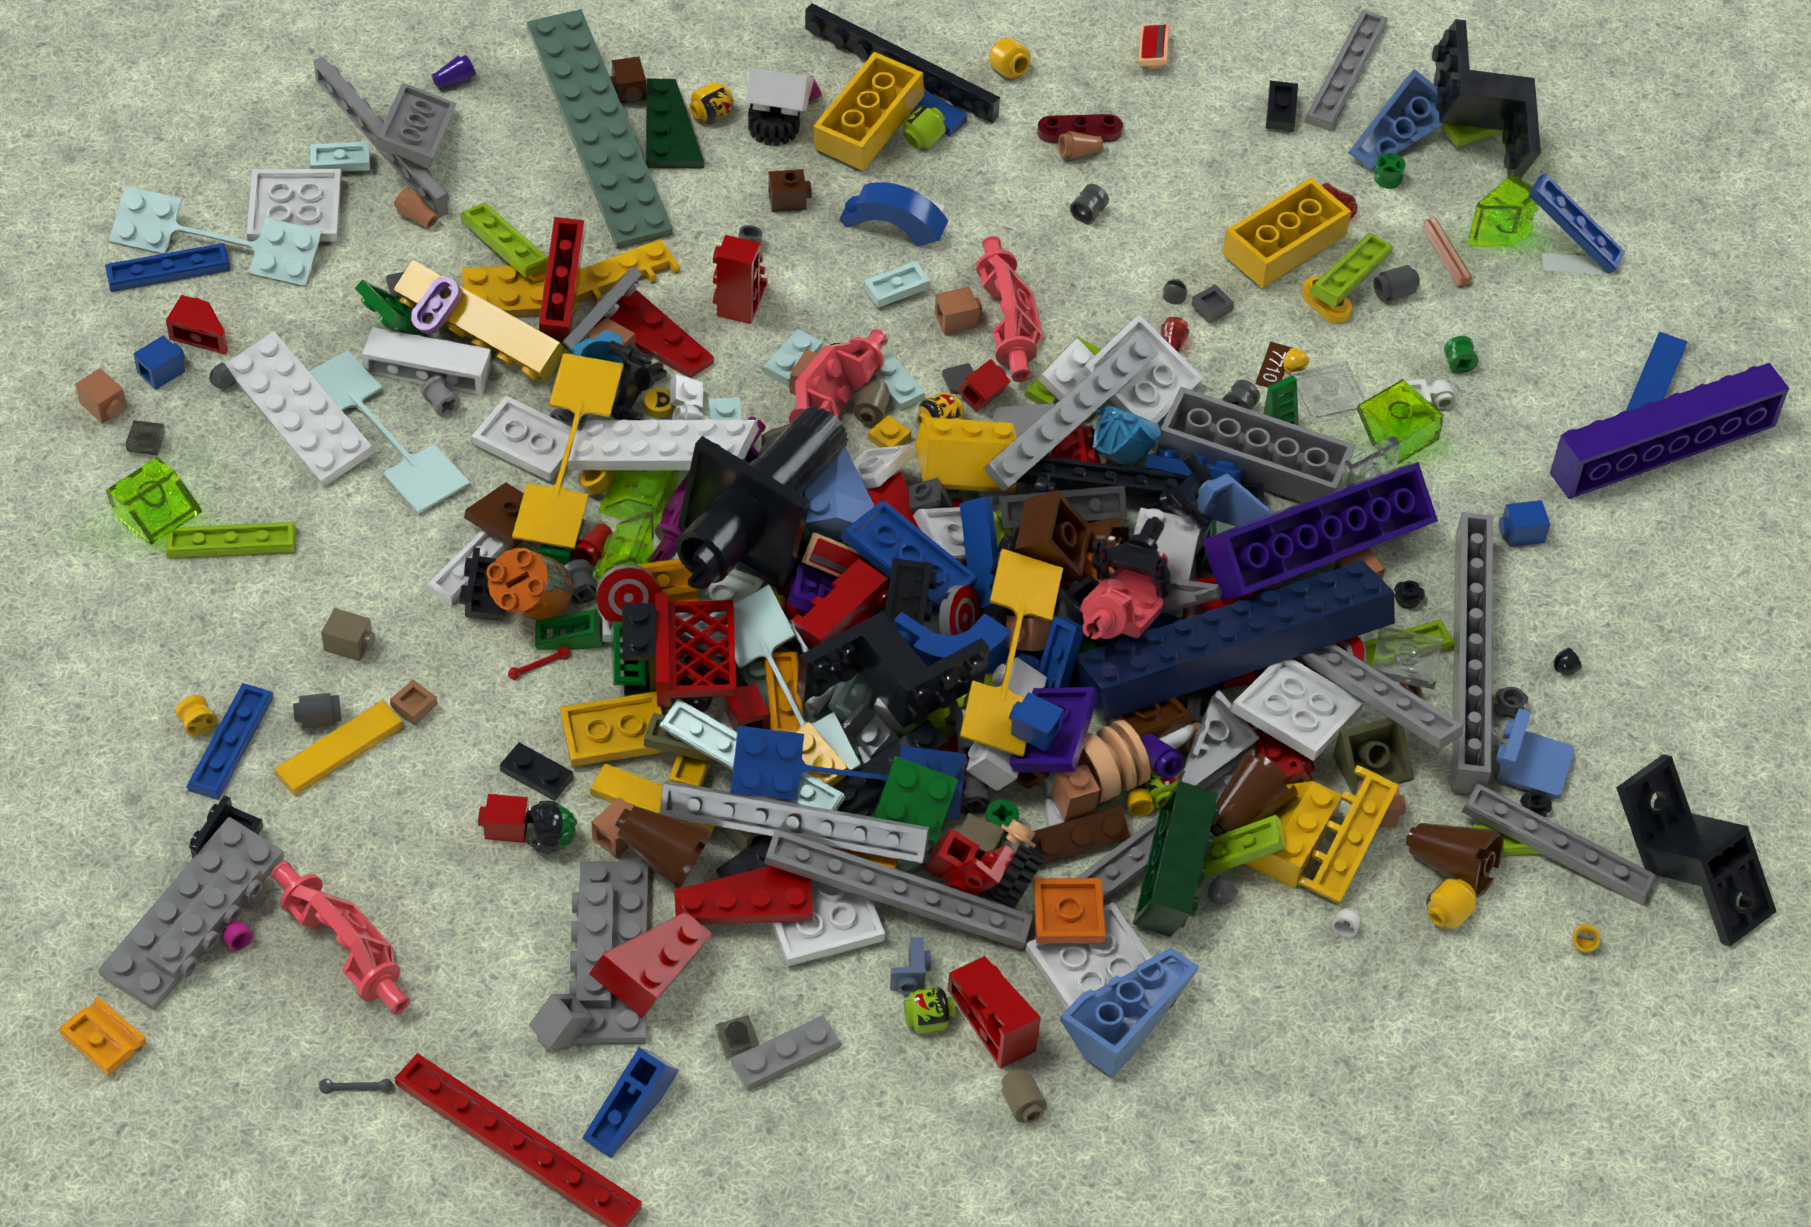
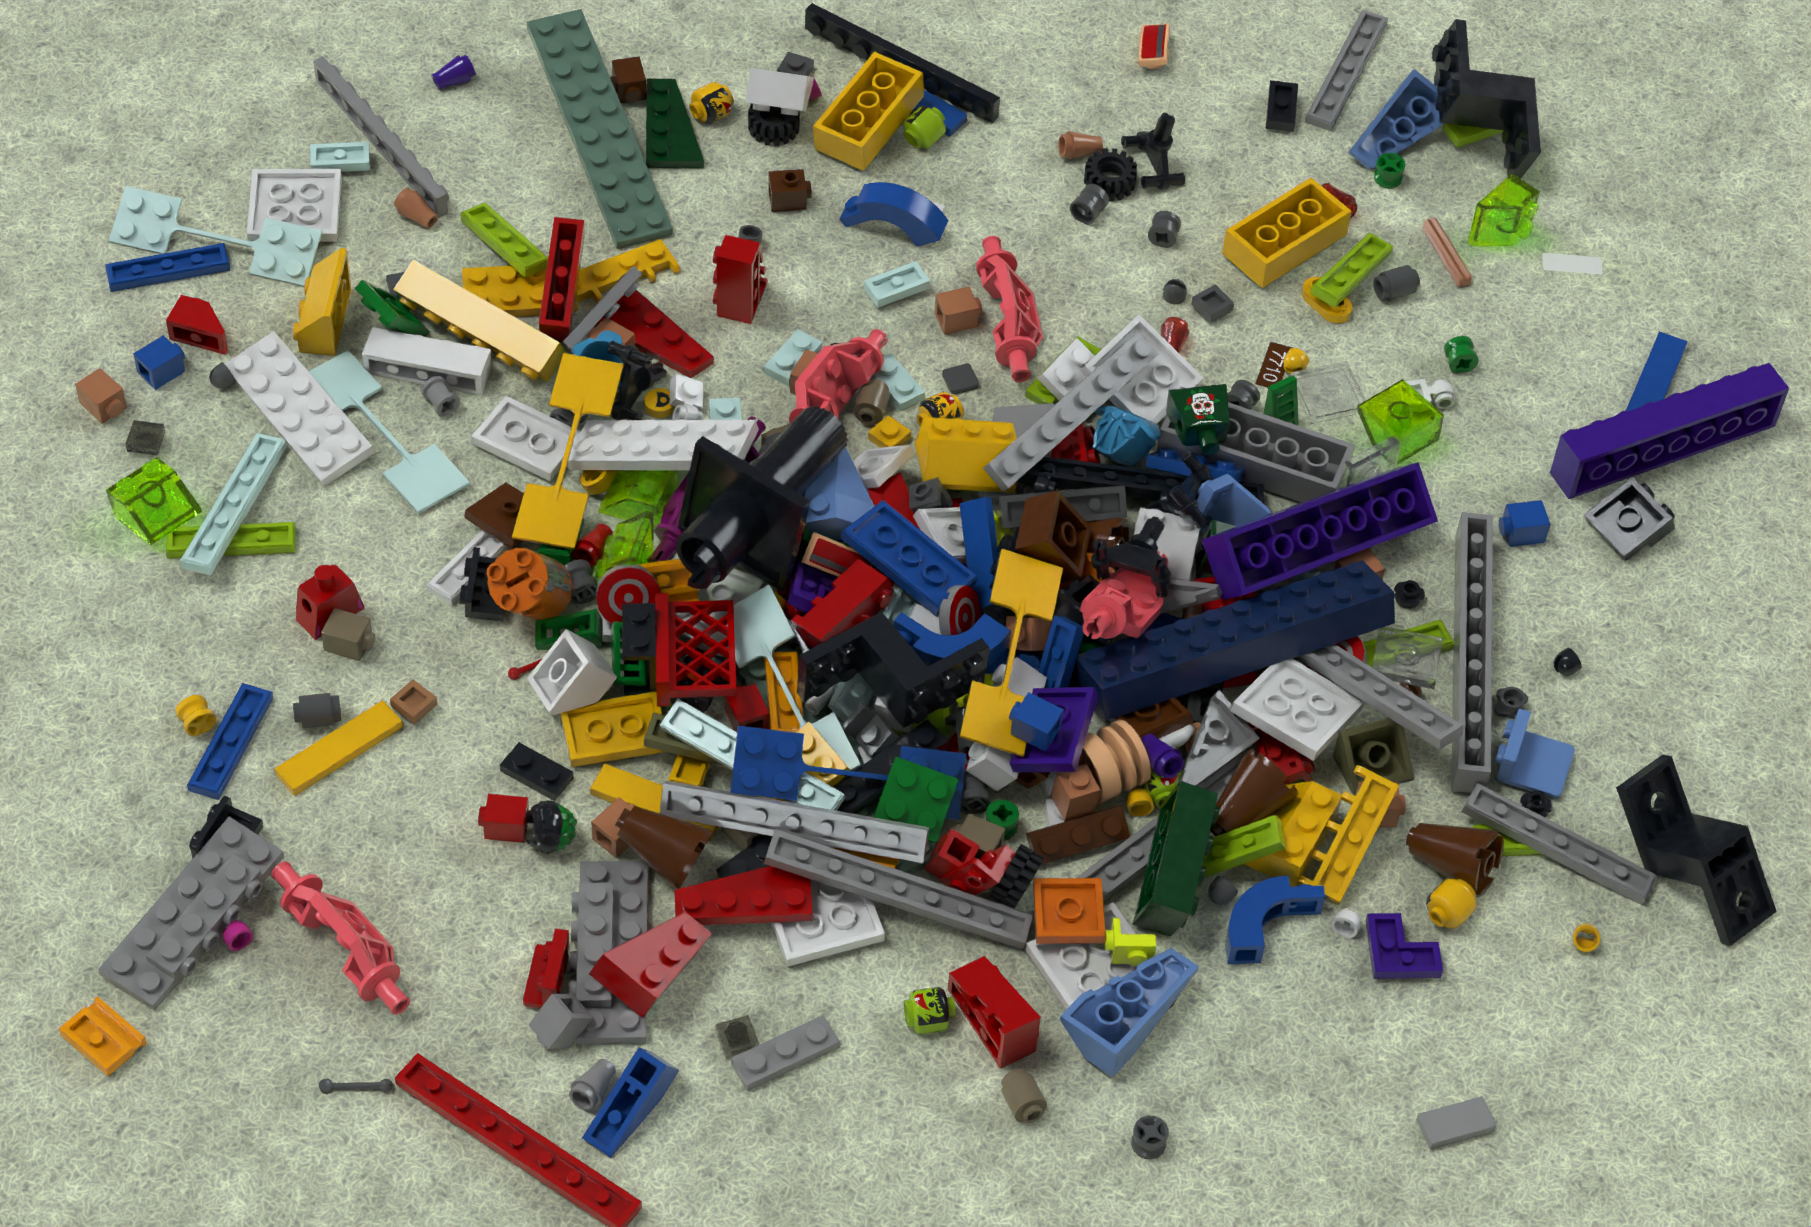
light grey plate [374,82,457,168] -> none
plate [411,277,462,334] -> none
black bracket [884,558,937,626] -> none
sand blue bracket [890,937,931,993] -> none
red brick [956,359,1011,412] -> none
yellow head [989,37,1031,79] -> none
light nougat plate [1001,819,1036,848] -> none
dark red plate [1037,114,1123,143] -> none
blue tile [1528,173,1625,274] -> none
none -> light aqua tile [180,433,287,575]
none -> yellow slope [293,248,352,356]
none -> red torso [296,564,365,640]
none -> red bracket [523,928,570,1008]
none -> white slope [527,629,617,715]
none -> light grey cone [569,1059,616,1110]
none -> dark grey plate [777,52,814,76]
none -> black tyre [1084,148,1138,201]
none -> neon yellow bracket [1105,918,1156,966]
none -> black axle [1121,113,1185,190]
none -> dark grey wheel [1131,1115,1169,1159]
none -> dark grey wheel [1148,211,1181,248]
none -> dark green torso [1166,384,1229,455]
none -> blue arch [1225,875,1325,964]
none -> dark purple plate [1365,913,1443,979]
none -> light grey tile [1416,1096,1496,1149]
none -> plate [1584,477,1675,561]

